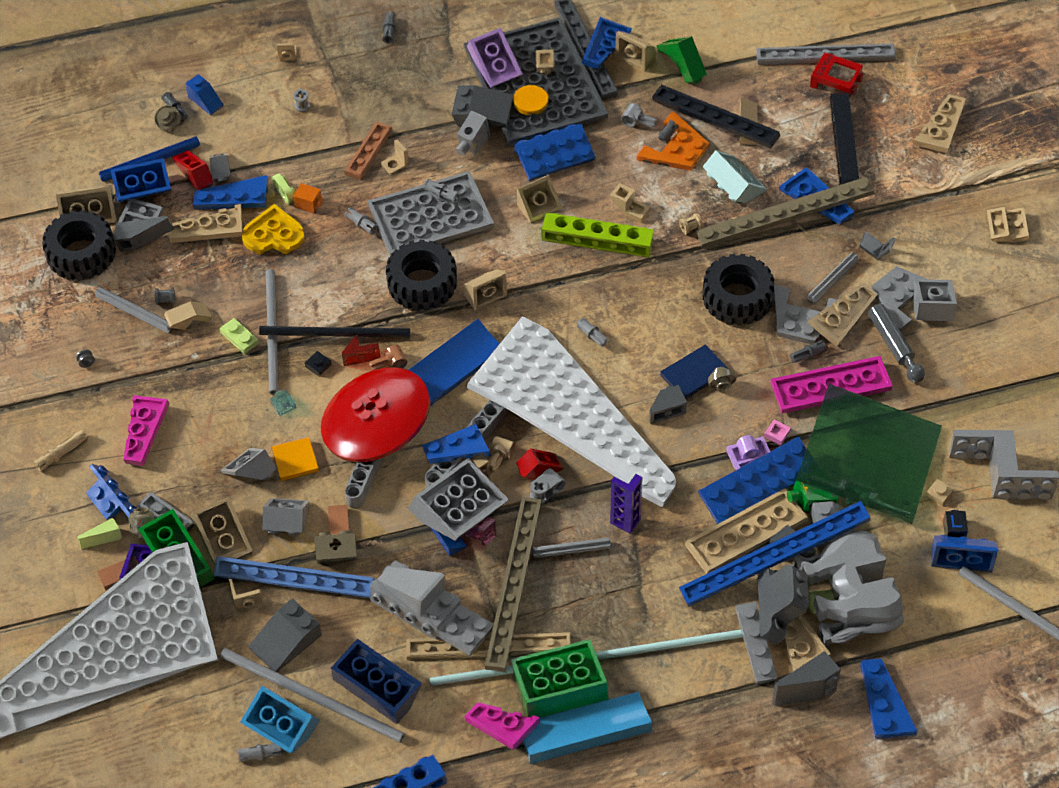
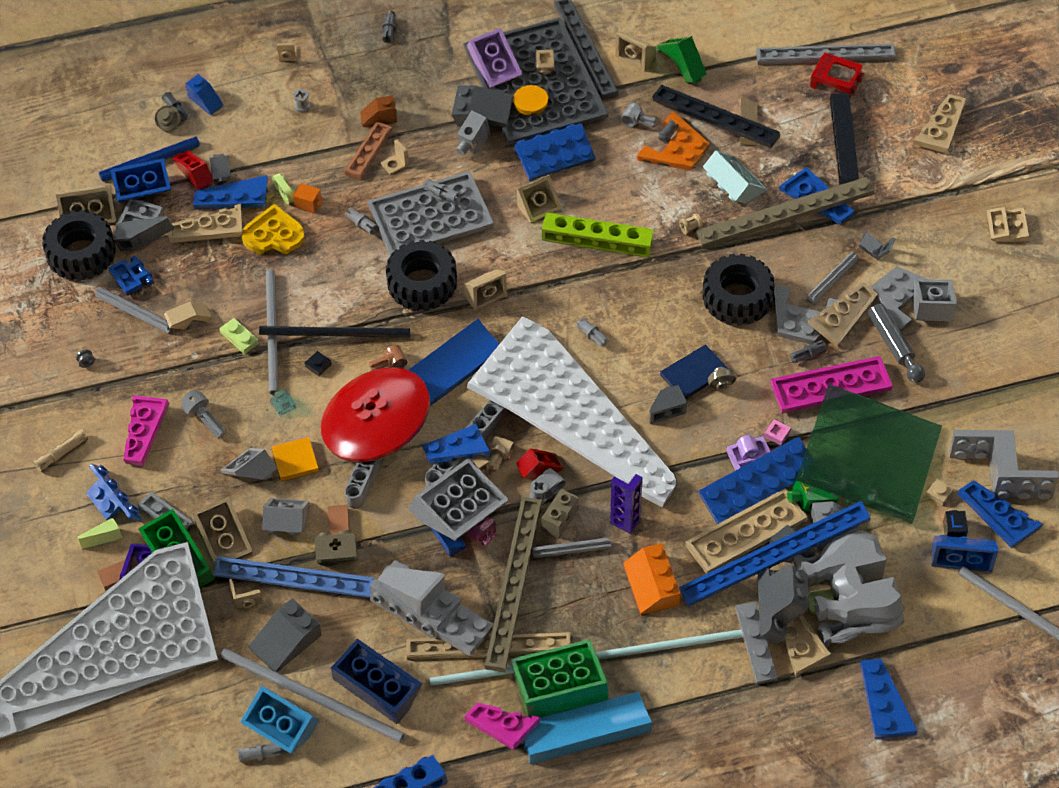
dark tan head [129,508,155,538] -> none
dark grey bush [155,288,175,305] -> none
clear red slope [341,335,381,366] -> none
blue wing [581,17,632,69] -> none
tan slope [610,183,650,223] -> none
dark grey slope [772,651,840,706] -> none
none -> blue plate [108,256,154,296]
none -> light grey piece [182,390,227,439]
none -> dark orange slope [360,95,397,127]
none -> dark tan brick [541,489,578,539]
none -> orange slope [623,543,680,615]
none -> blue wing [958,480,1043,548]

